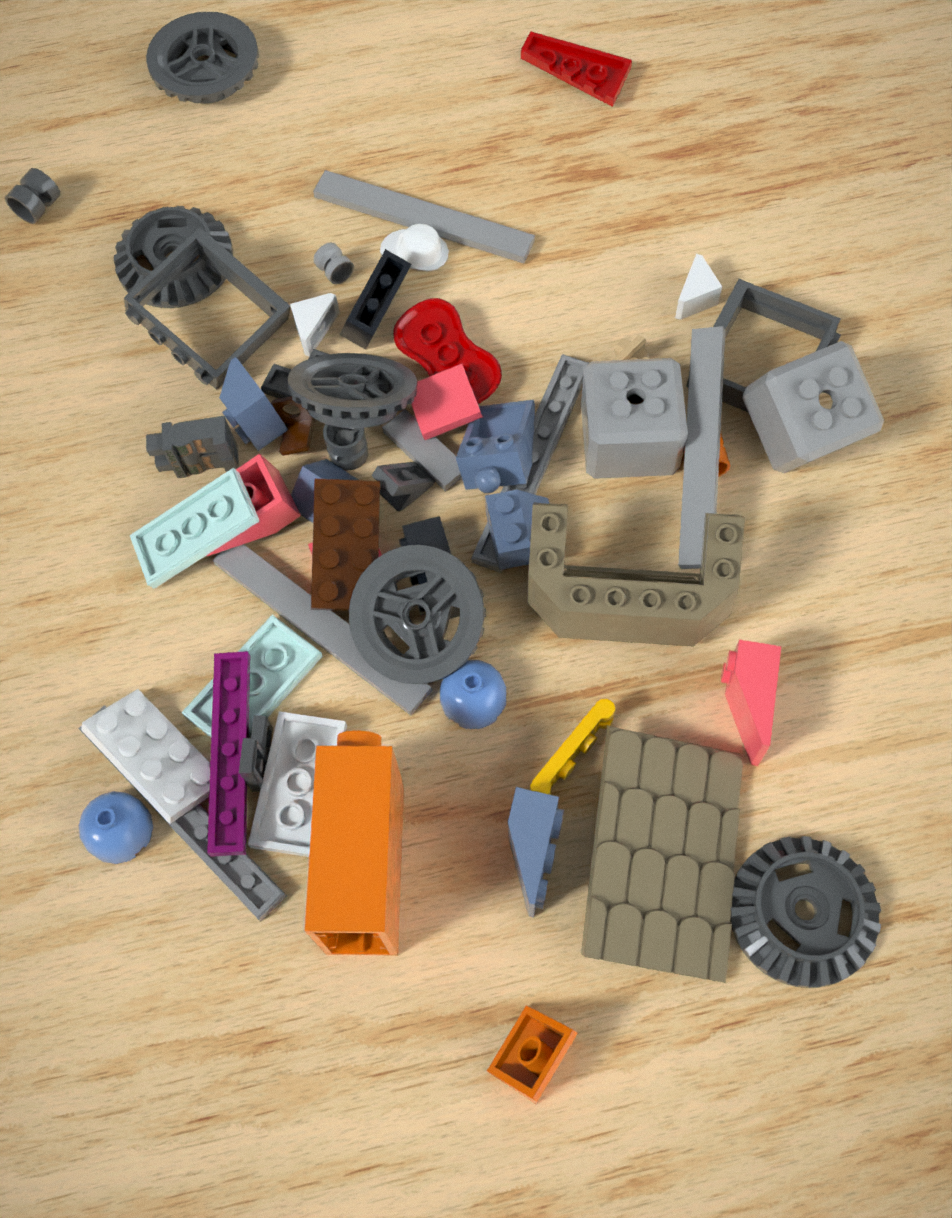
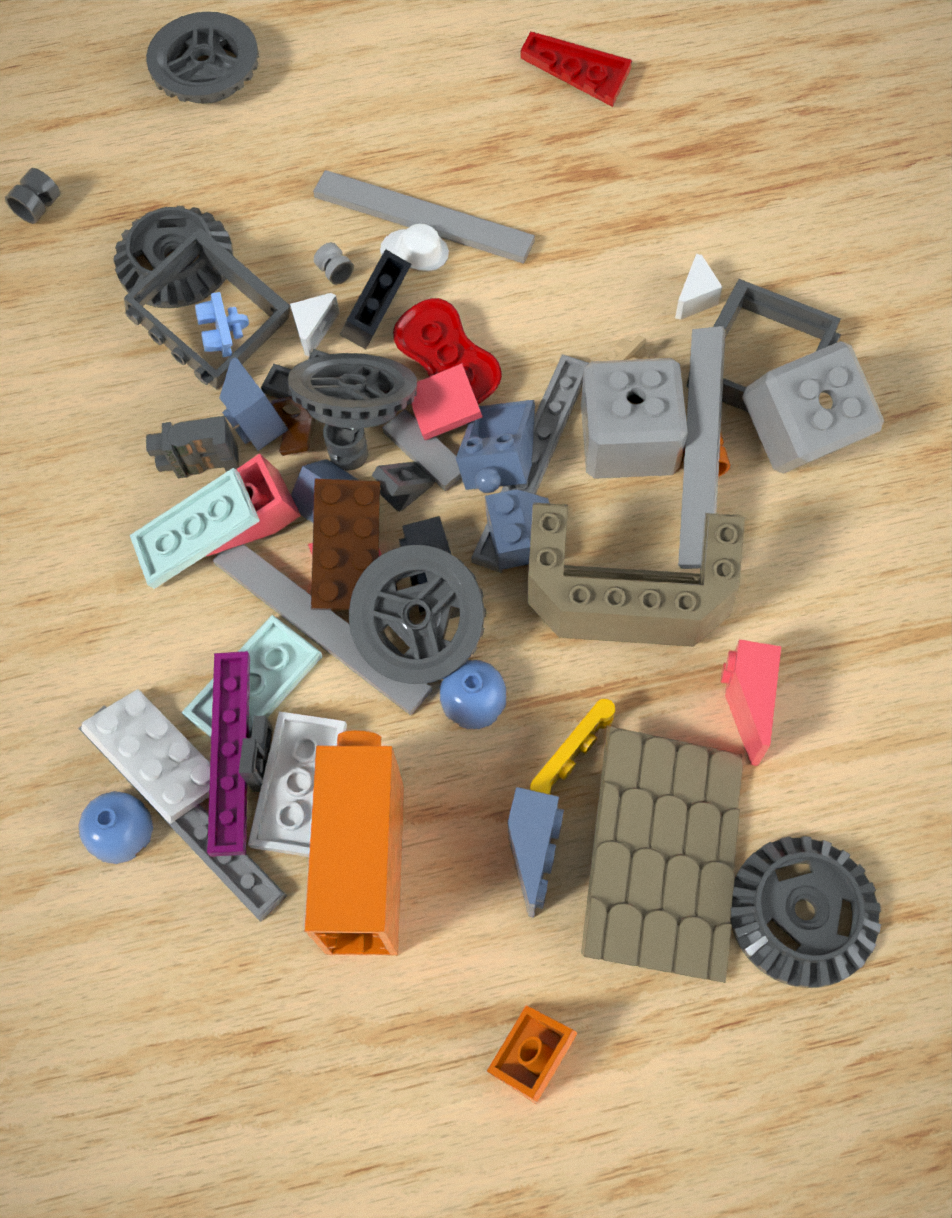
none -> light blue hips [195,292,249,357]

